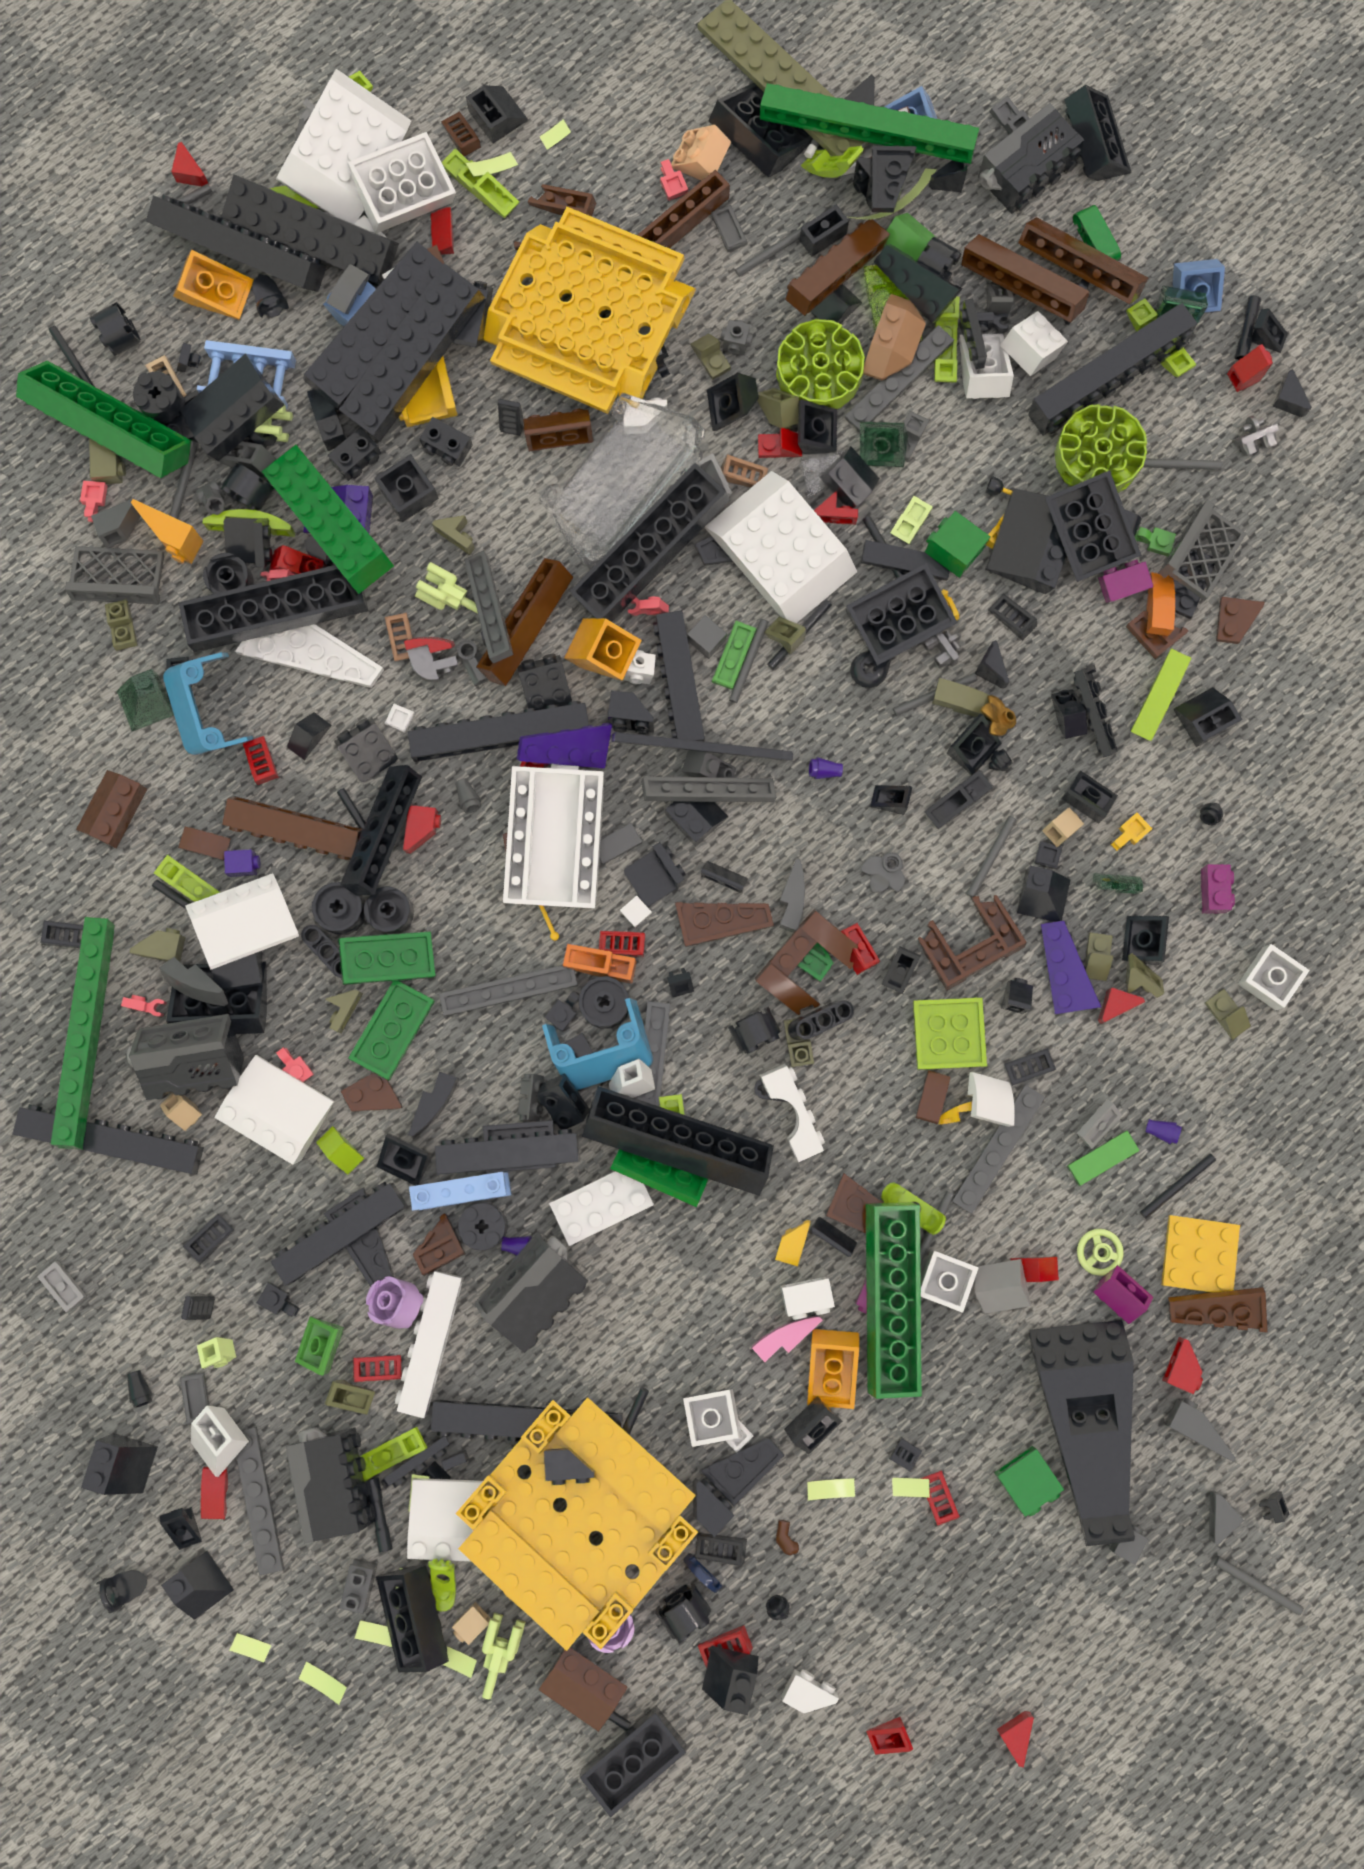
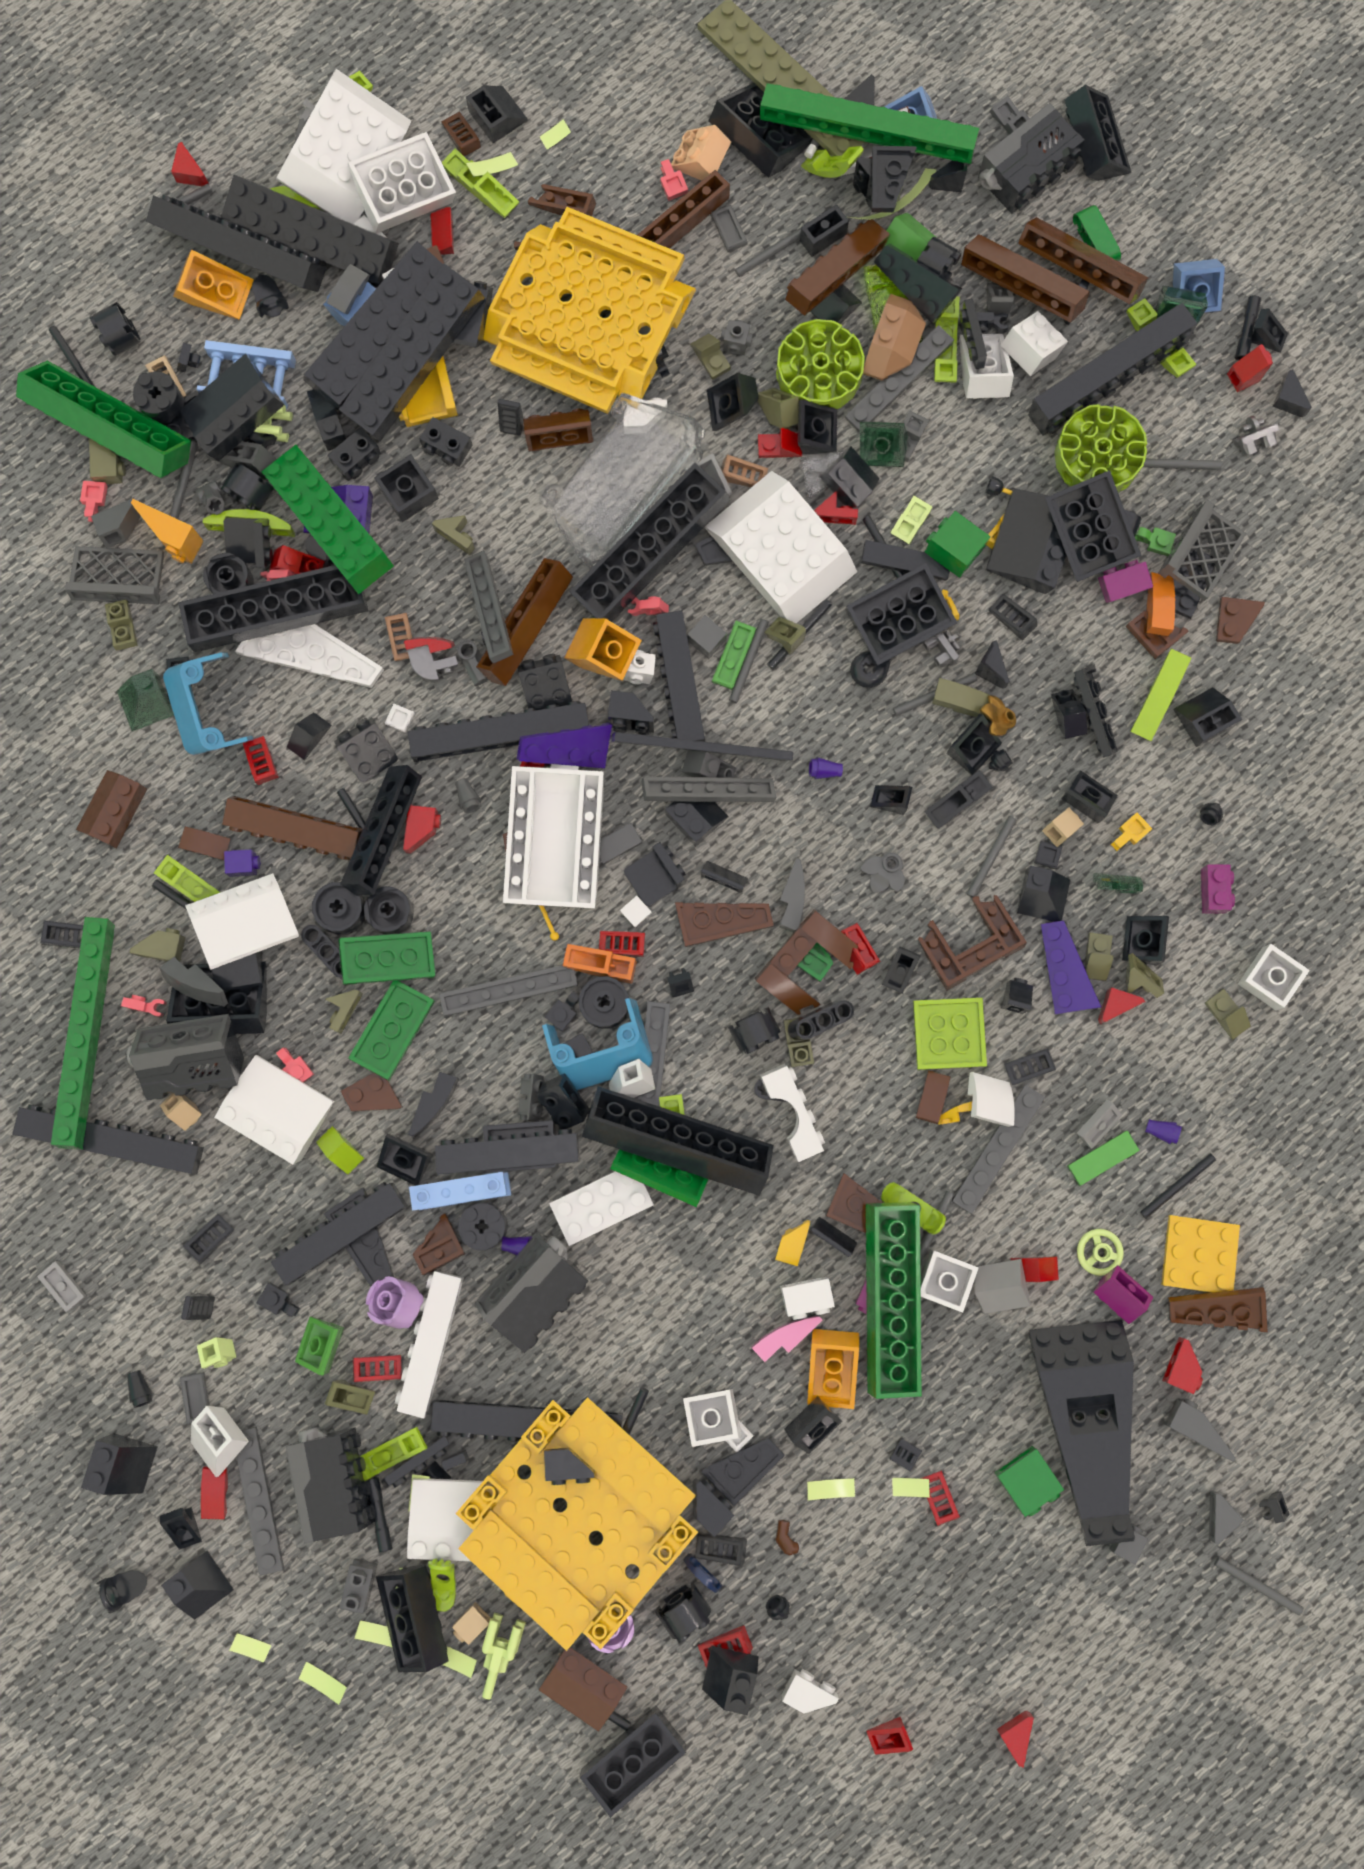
yellowish green plant [415,562,478,614] -> none

